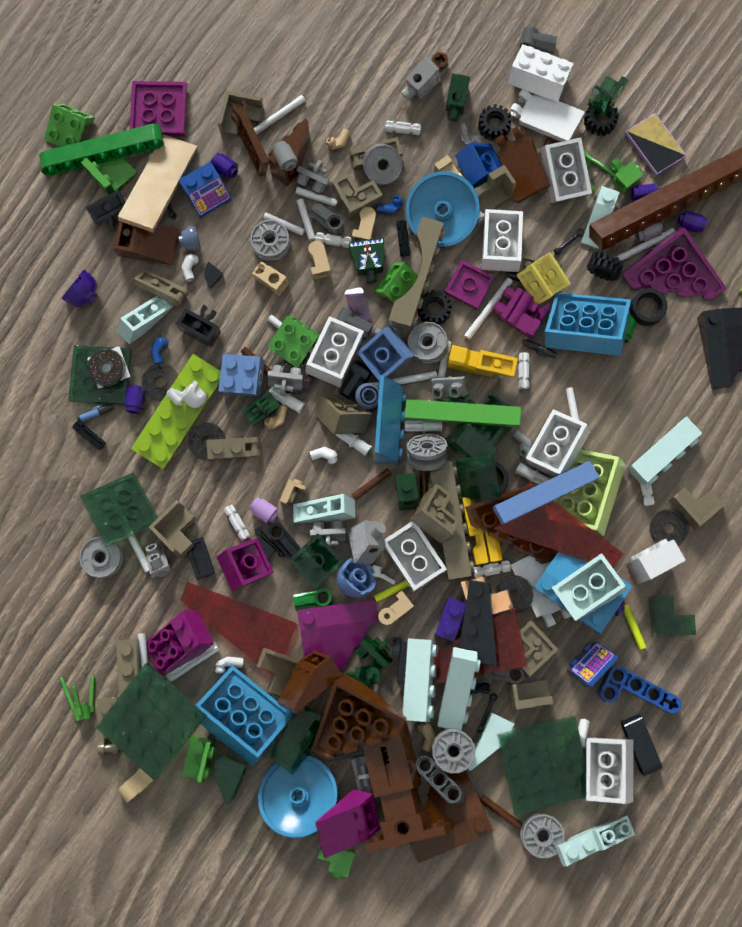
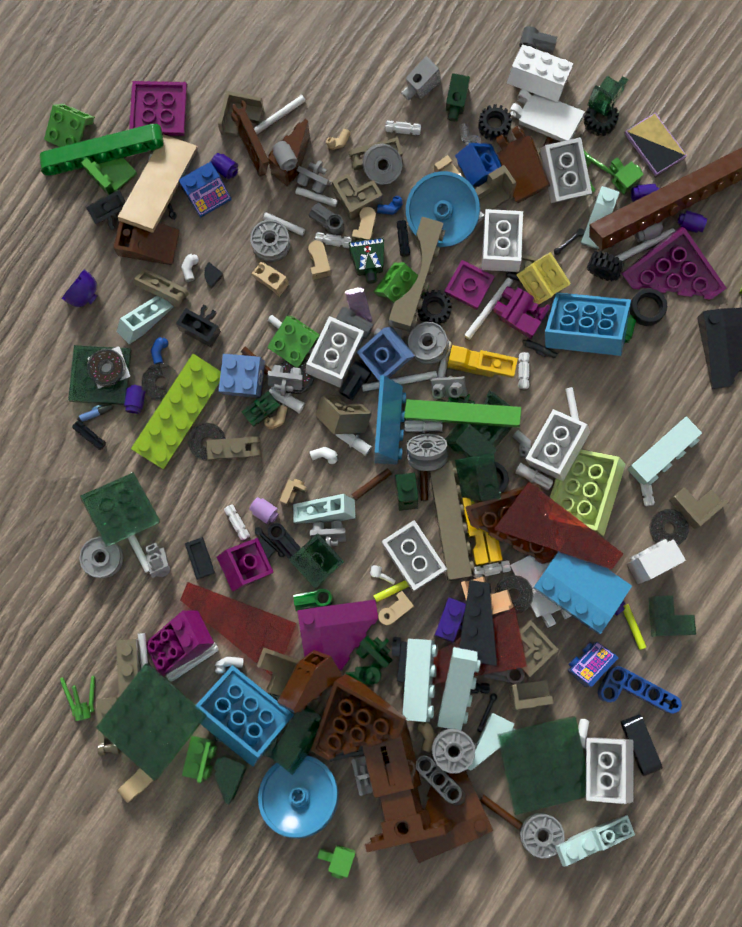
dark tan panel [149,500,196,559] -> none
white piece [166,380,207,408] -> none
sand blue cone [179,226,200,251] -> none
white piece [296,199,315,241] -> none
magenta slope [315,789,381,858] -> none
medium blue cylinder [336,558,376,598] -> none
light grey torso [347,520,386,565] -> none
sand blue cone [355,383,379,409] -> none
dark tan panel [410,484,460,543] -> none
reddish brown bush [432,52,448,71] -> none
medium blue tile [493,461,600,525] -> none
light aqua slope [552,553,627,621] -> none

